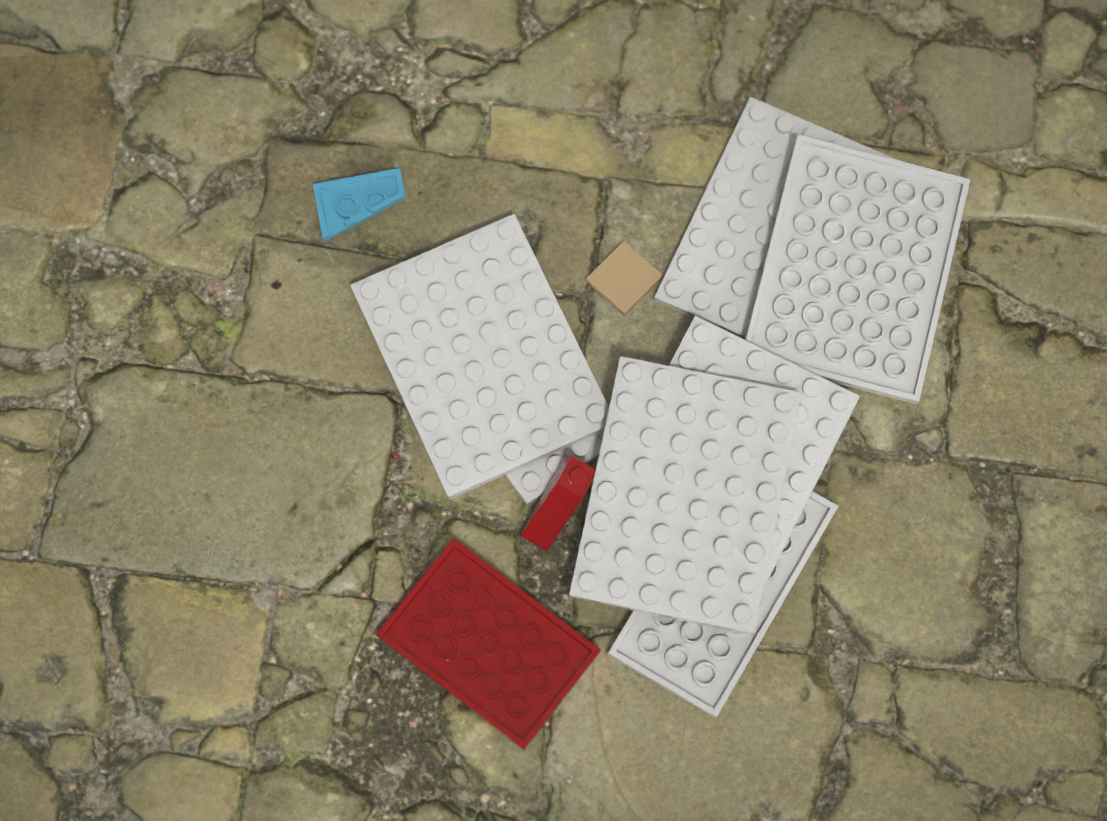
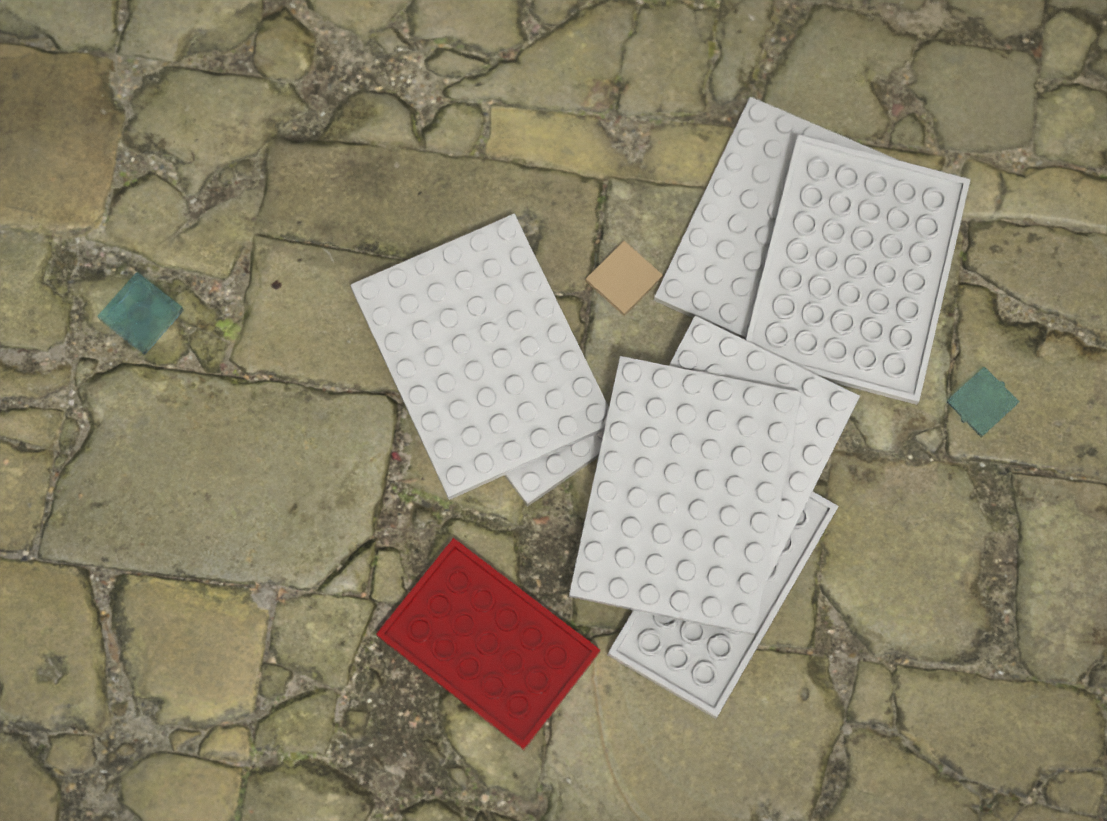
medium azure wing [313,168,406,242] -> none
red slope [520,455,596,551] -> none
none -> clear light blue plate [97,272,184,355]
none -> clear light blue piece [947,367,1020,438]

